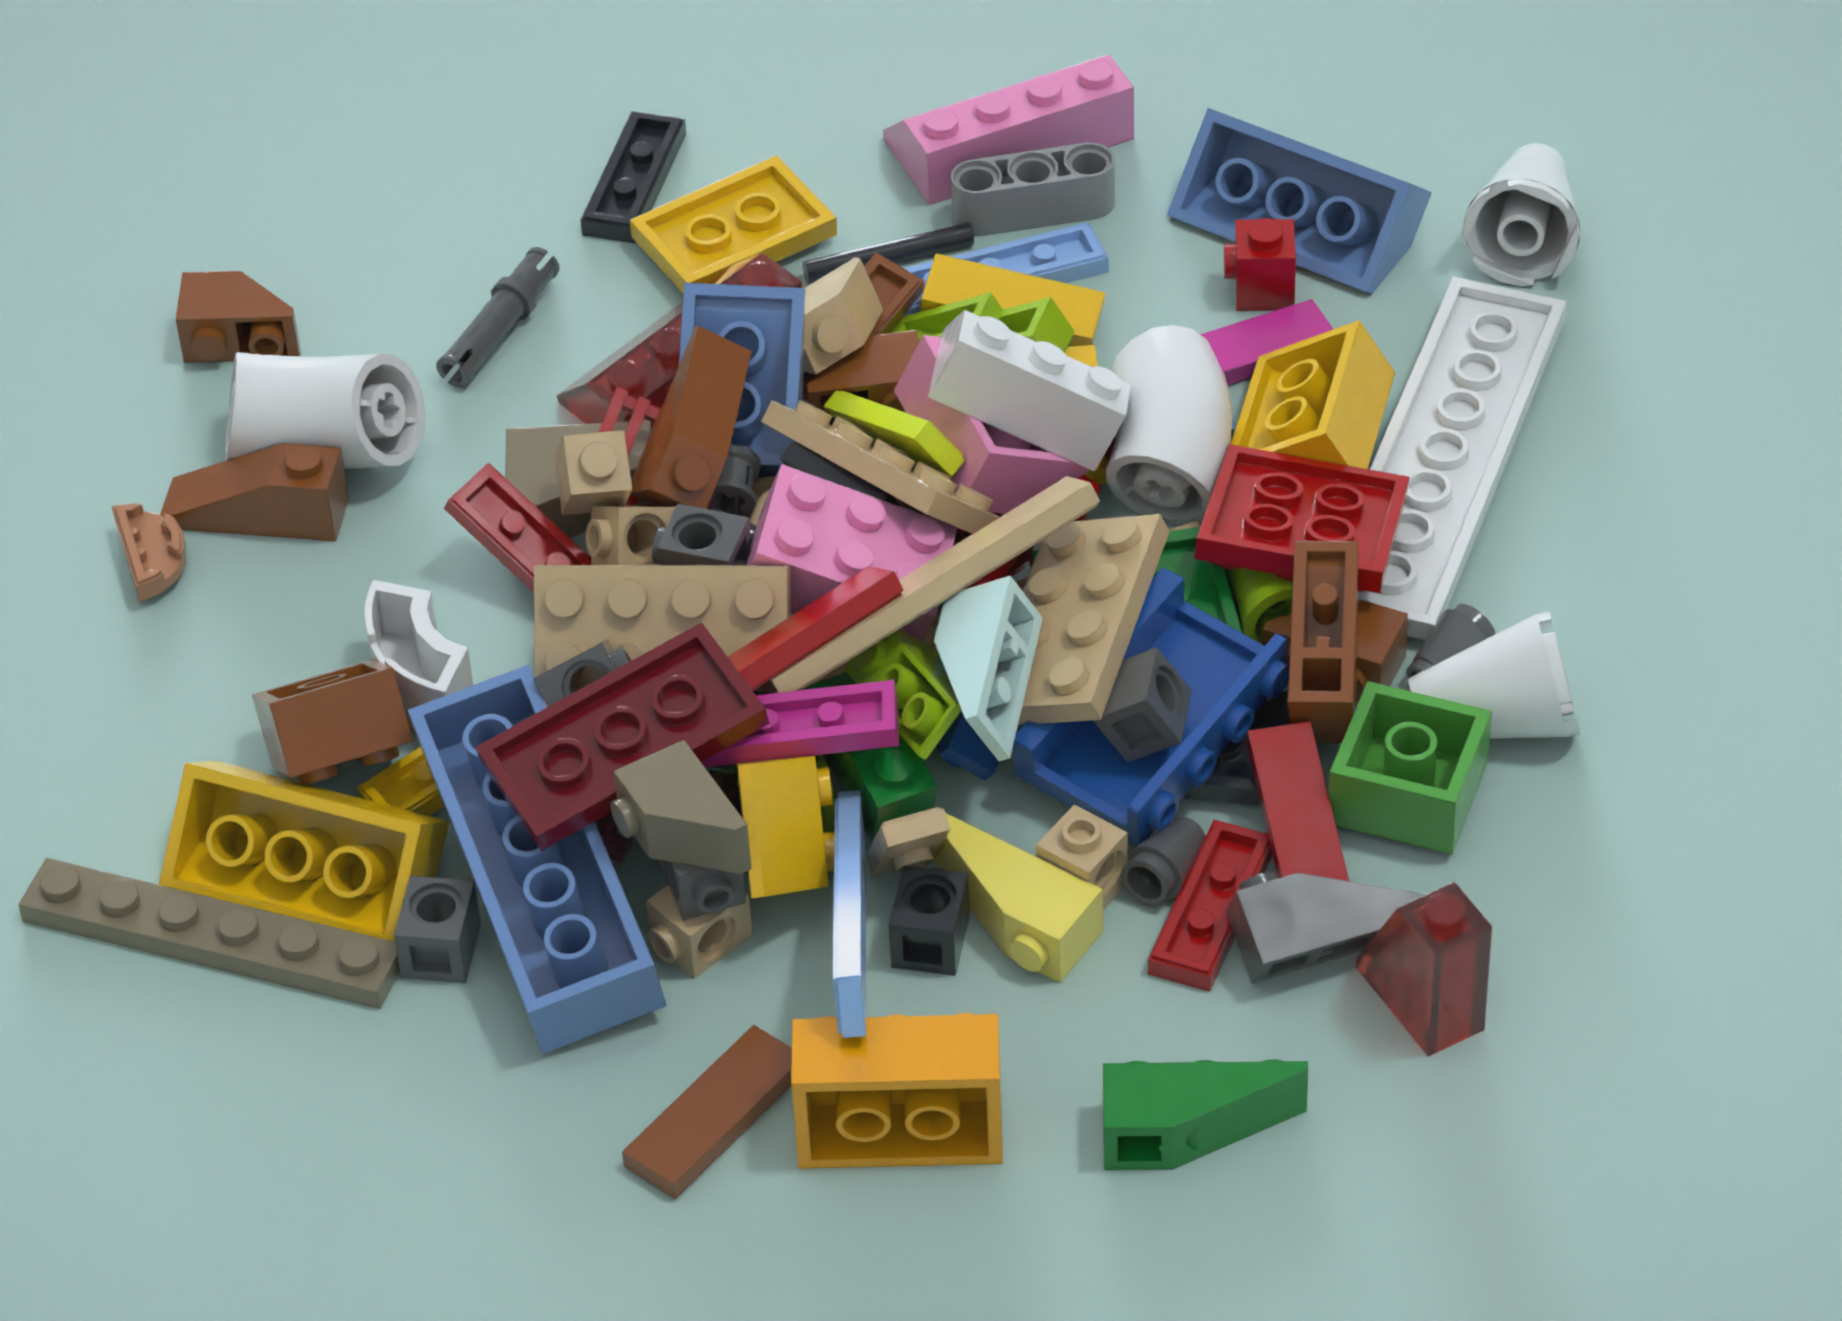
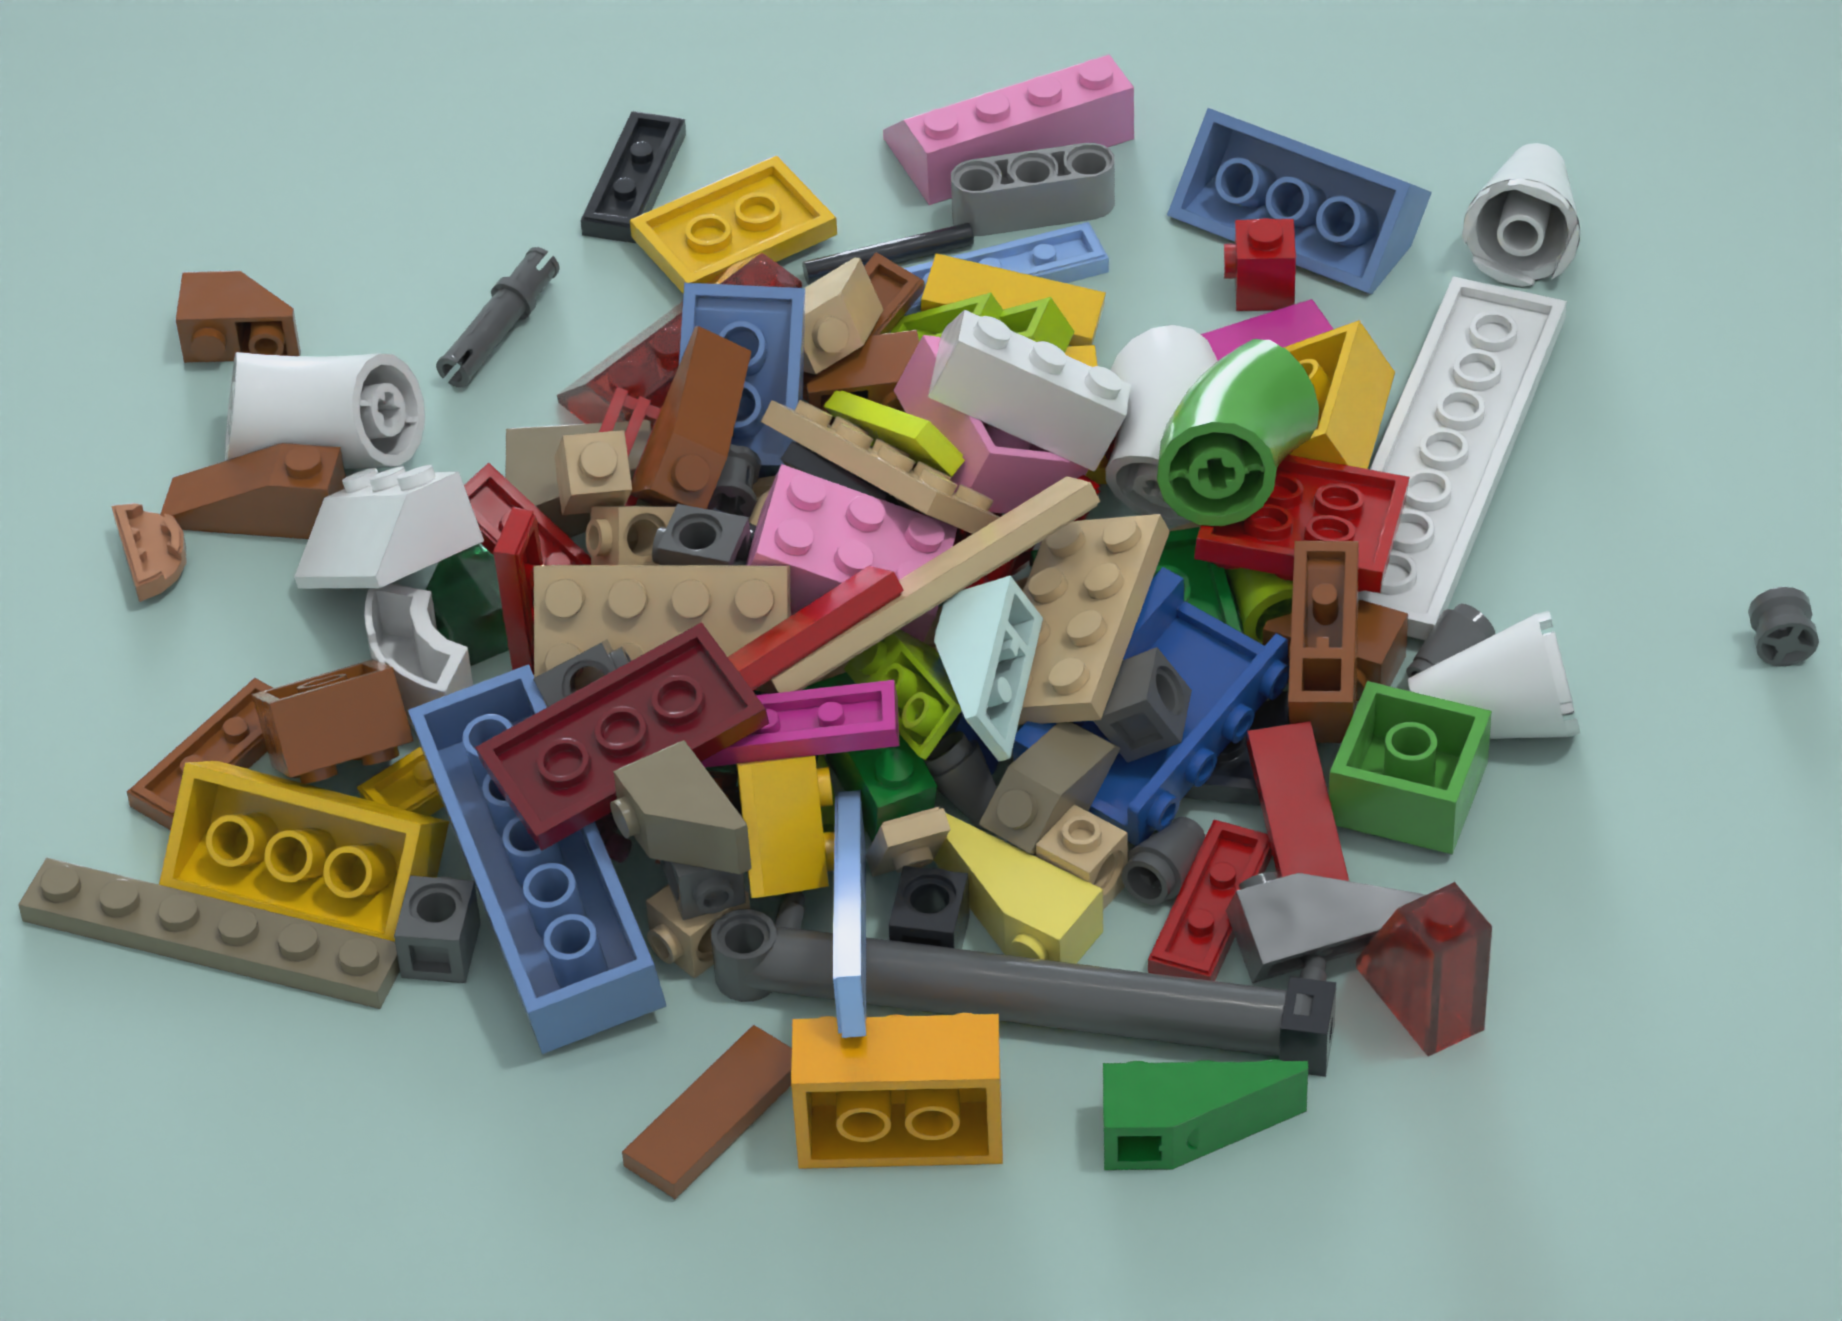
none -> dark orange tile [127,678,273,831]
none -> white slope [294,465,484,589]
none -> clear green slope [425,544,509,666]
none -> red tile [493,507,543,675]
none -> dark grey piece [711,891,1337,1077]
none -> dark grey cone [922,731,997,830]
none -> dark tan slope [979,722,1121,855]
none -> bright green brick [1157,339,1319,526]
none -> dark grey wheel [1748,587,1819,666]

